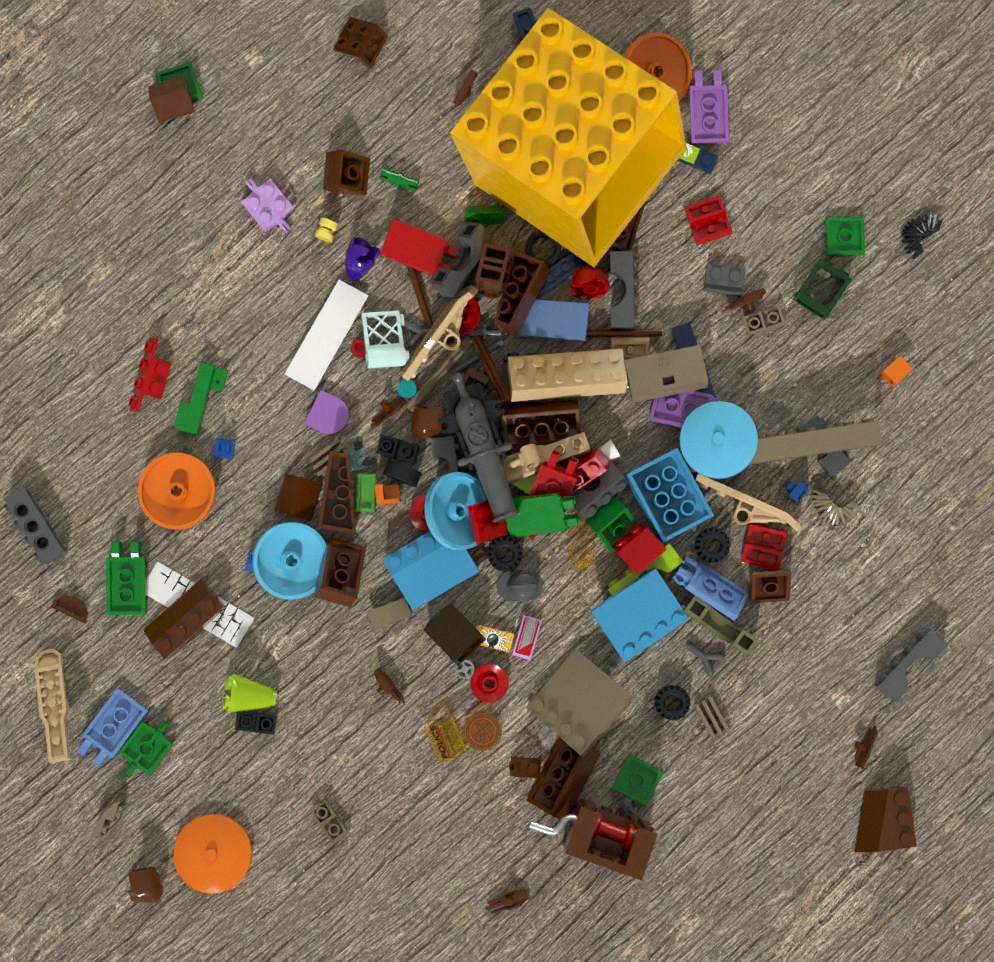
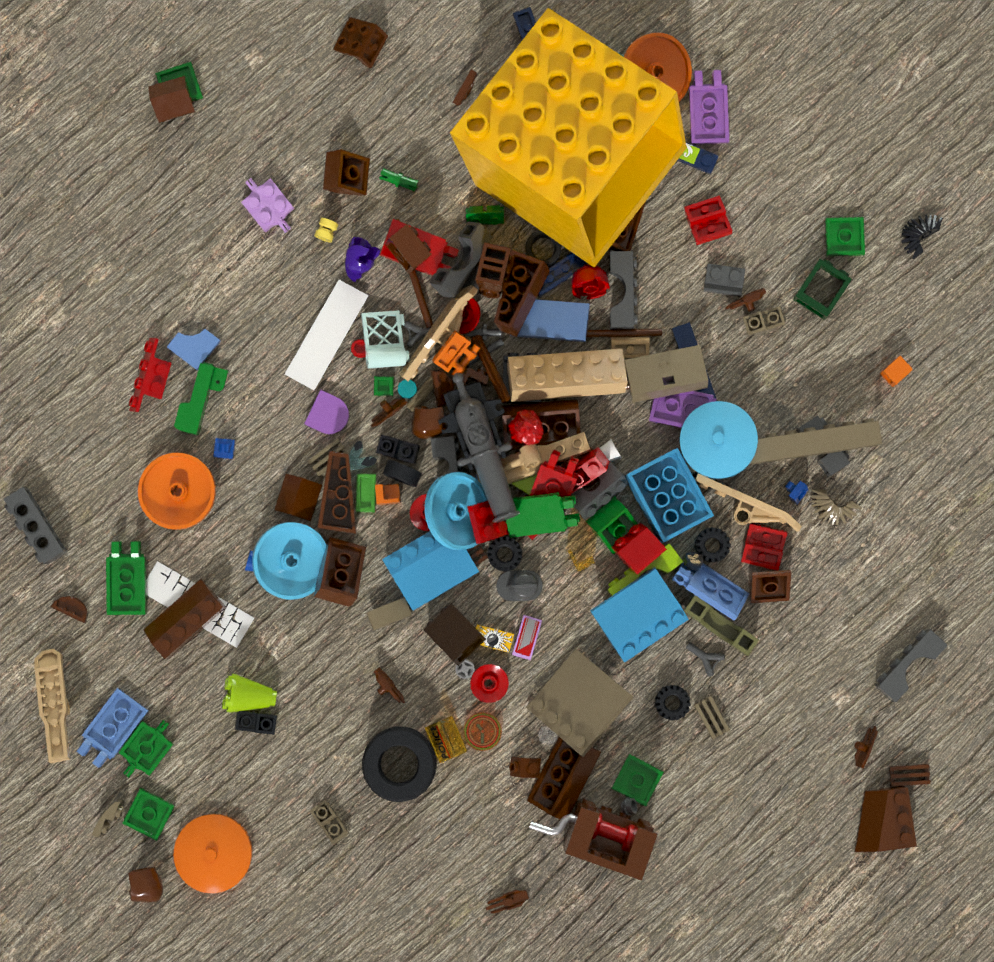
none -> green tile [122,788,175,841]
none -> medium blue tile [167,329,221,371]
none -> black tyre [362,726,437,802]
none -> green tile [374,376,394,396]
none -> reddish brown brick [385,224,432,274]
none -> reddish brown tile [431,370,454,407]
none -> orange plate [432,330,480,375]
none -> red hair [508,409,544,446]
none -> black tile [683,551,704,570]
none -> reddish brown tile [889,764,931,786]

